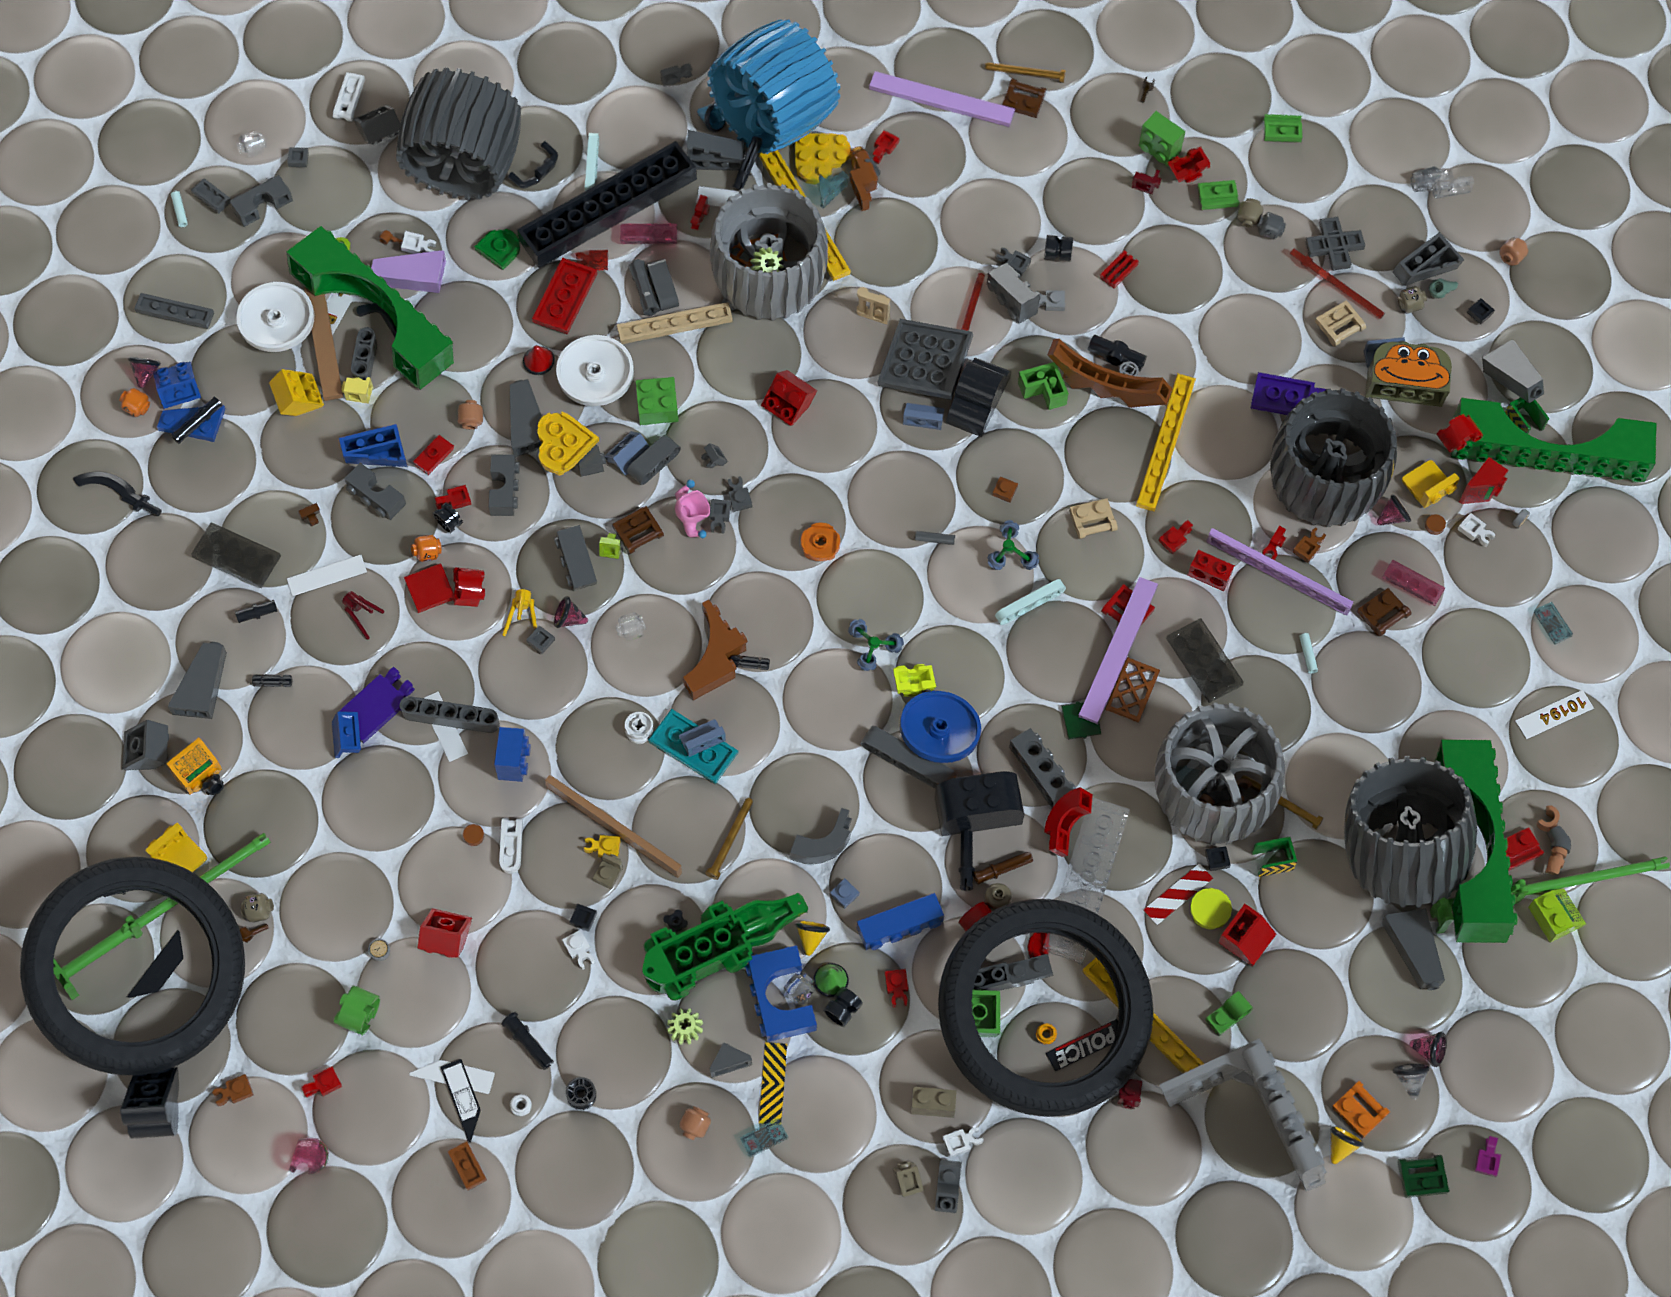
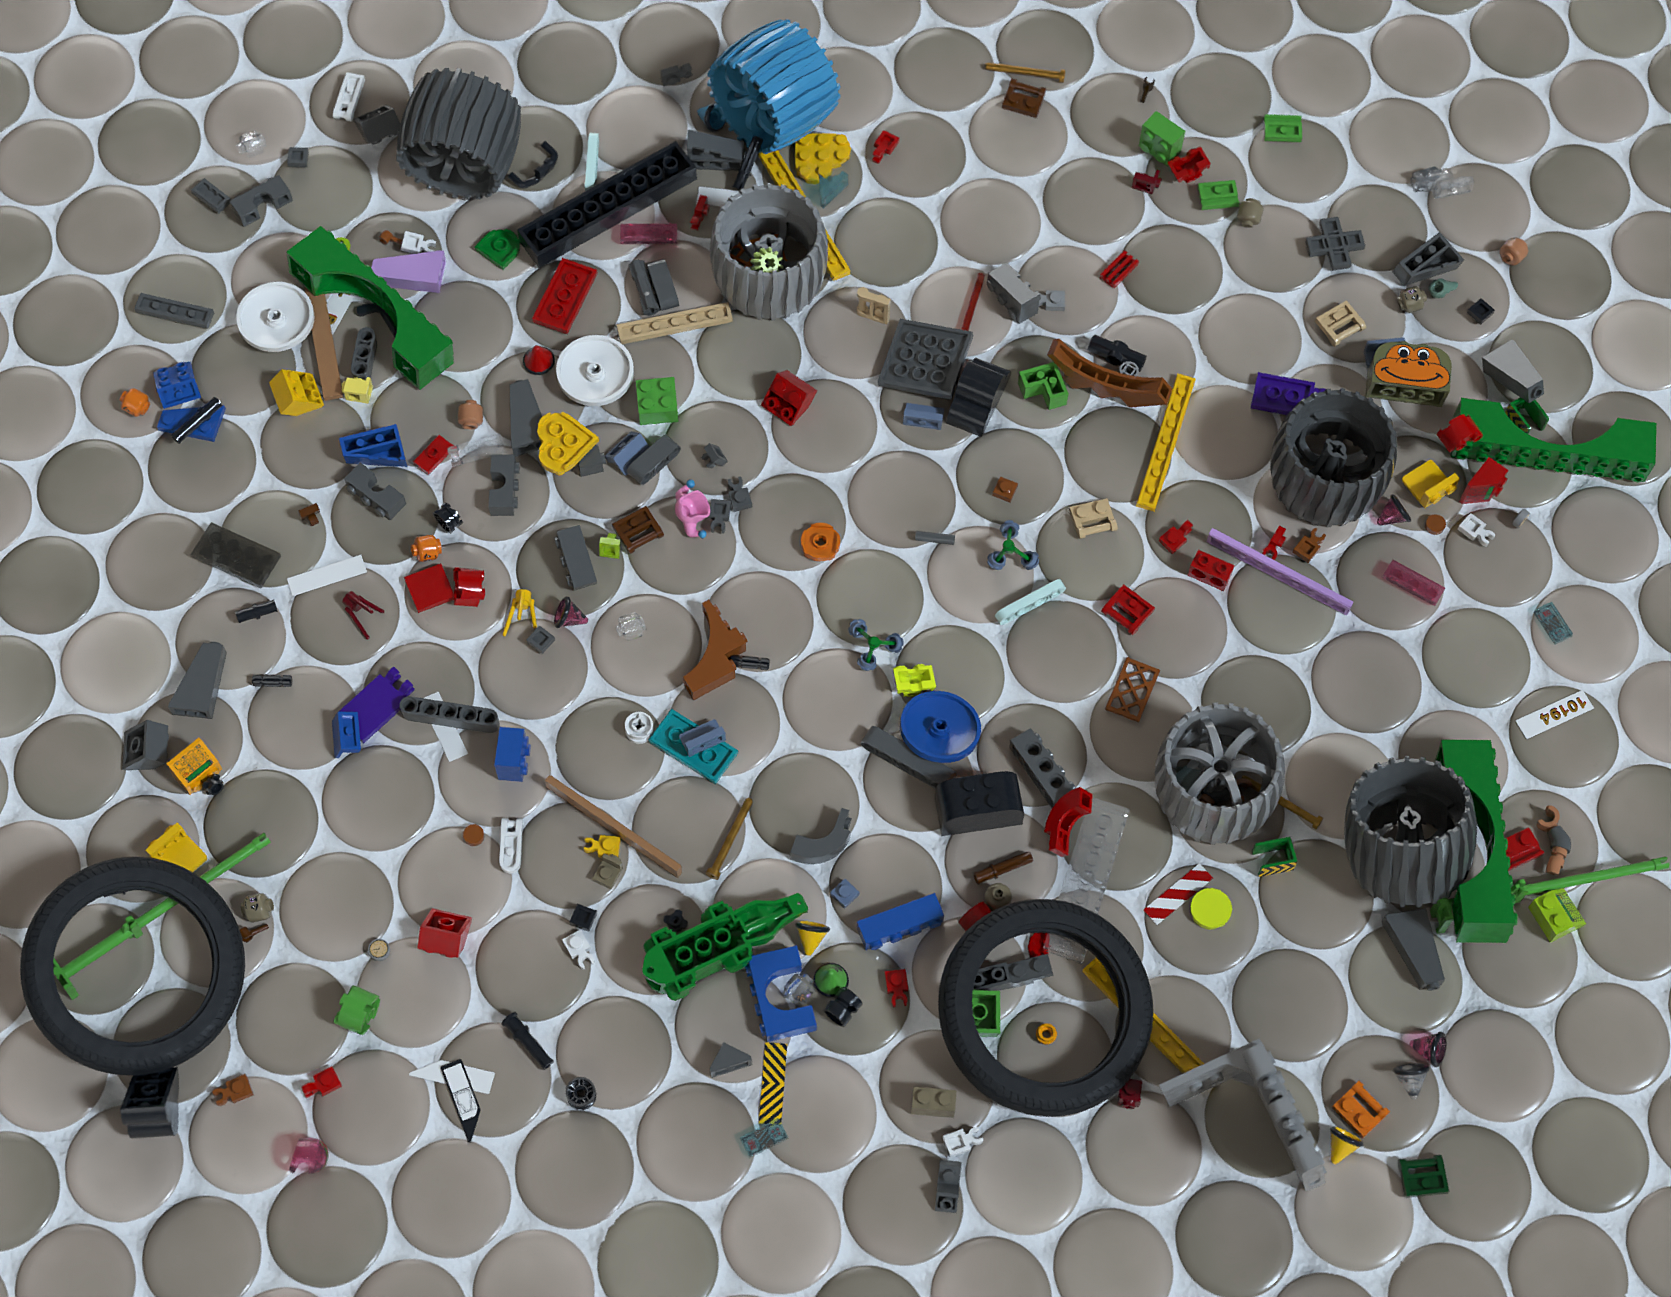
black sword [73,472,162,516] -> none
black sticker [127,930,183,998] -> none
clear pink hat [128,357,161,389] -> none
light aqua piece [171,191,188,227] -> none
red plate [435,485,471,510] -> none
dark orange plate [448,1141,487,1191] -> none
white plate [510,1094,532,1116] -> none
clear red plate [576,250,608,270] -> none
yellowish green gear [667,1008,703,1045] -> none
nougat head [679,1106,711,1140] -> none
dark orange plate [849,146,881,211] -> none
lavender tile [869,71,1015,127] -> none
dark tan bracket [893,1161,924,1197] -> none
black axle [958,830,975,891] -> none
dark grey plate [996,247,1032,276] -> none
black wheel [1044,235,1073,262] -> none
sticker [1046,1019,1118,1072] -> none
dark green piece [1061,701,1101,740] -> none
lavender tile [1079,577,1158,724] -> none
clear smoke plate [1166,618,1244,703] -> none
black plate [1205,846,1231,871] -> none
bright green plate [1206,991,1253,1036] -> none
red slope [1218,904,1276,967] -> none
dark grey head [1256,212,1286,239] -> none
clear red bar [1290,248,1385,319] -> none
light aqua piece [1299,633,1318,674] -> none
reddish brown plate [1357,588,1412,637] -> none
magenta plate [1474,1136,1501,1177] -> none
none -> clear plate [447,434,505,467]

